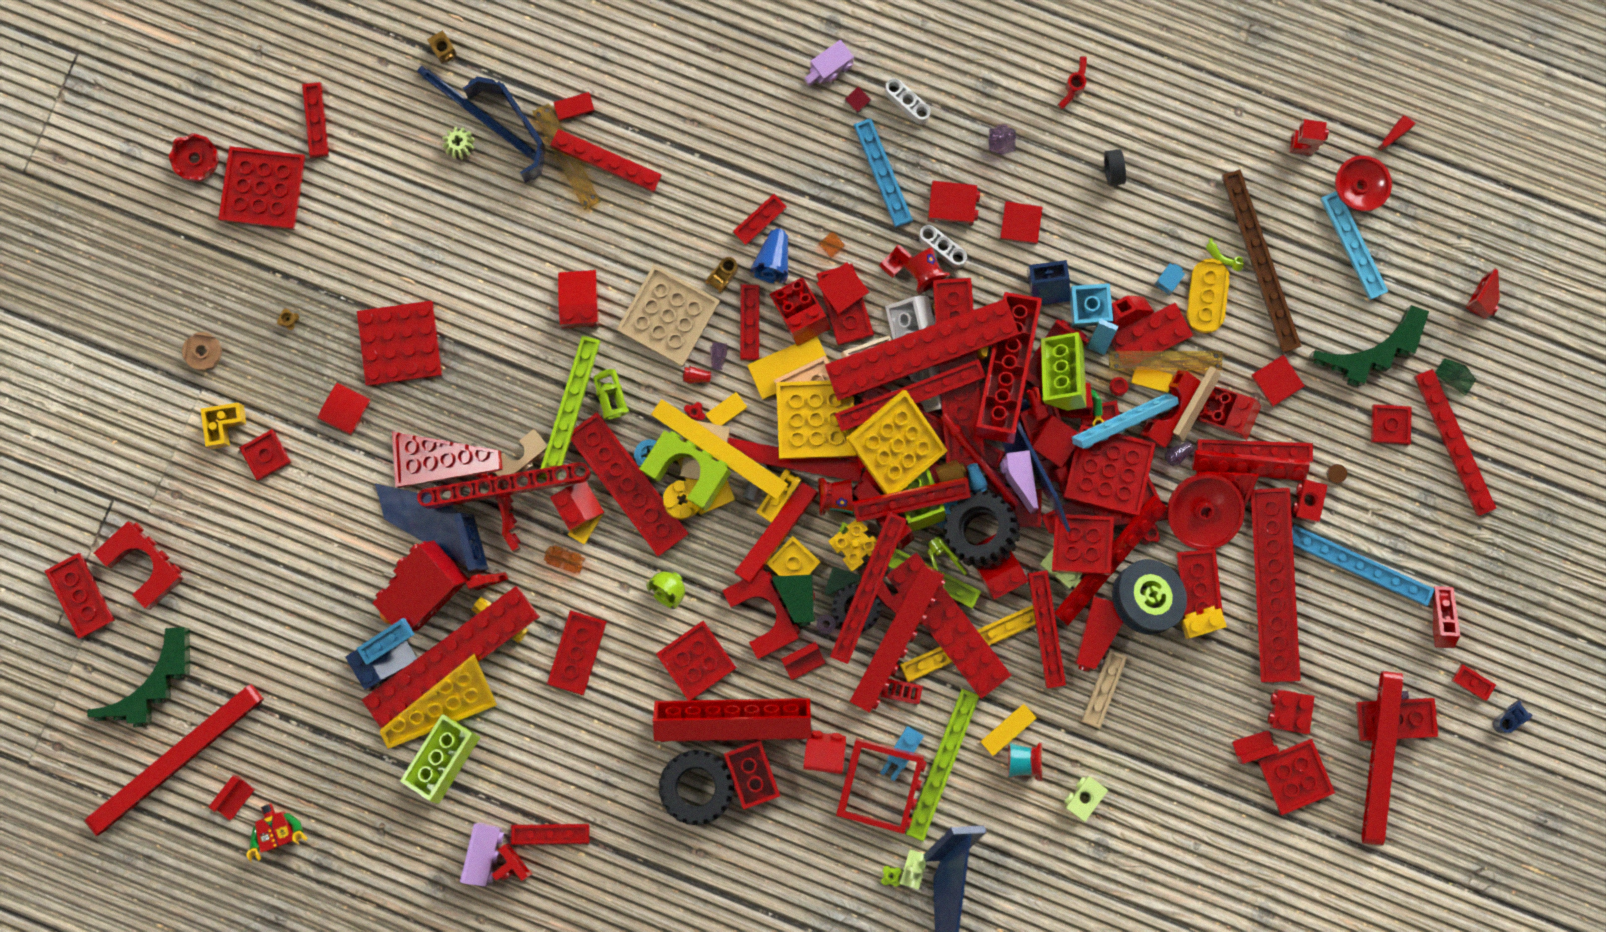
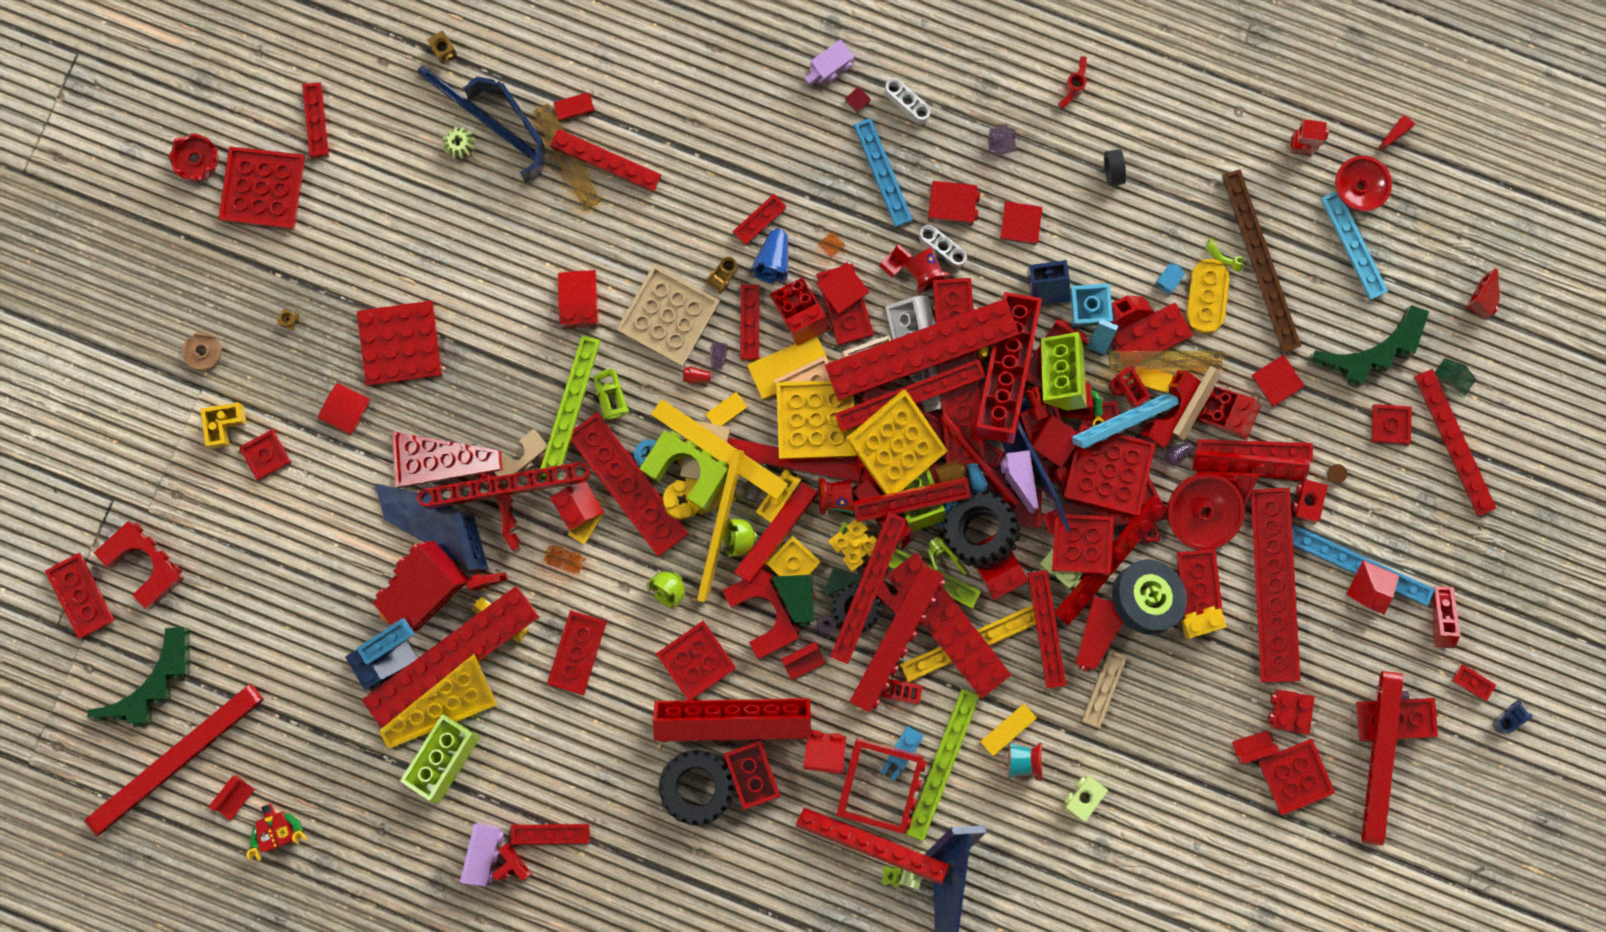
red plate [684,402,705,421] -> none
none -> yellow tile [697,450,744,602]
none -> lime cylinder [723,518,757,557]
none -> red plate [796,807,949,885]
none -> red slope [1115,365,1151,407]
none -> red slope [1346,560,1399,615]

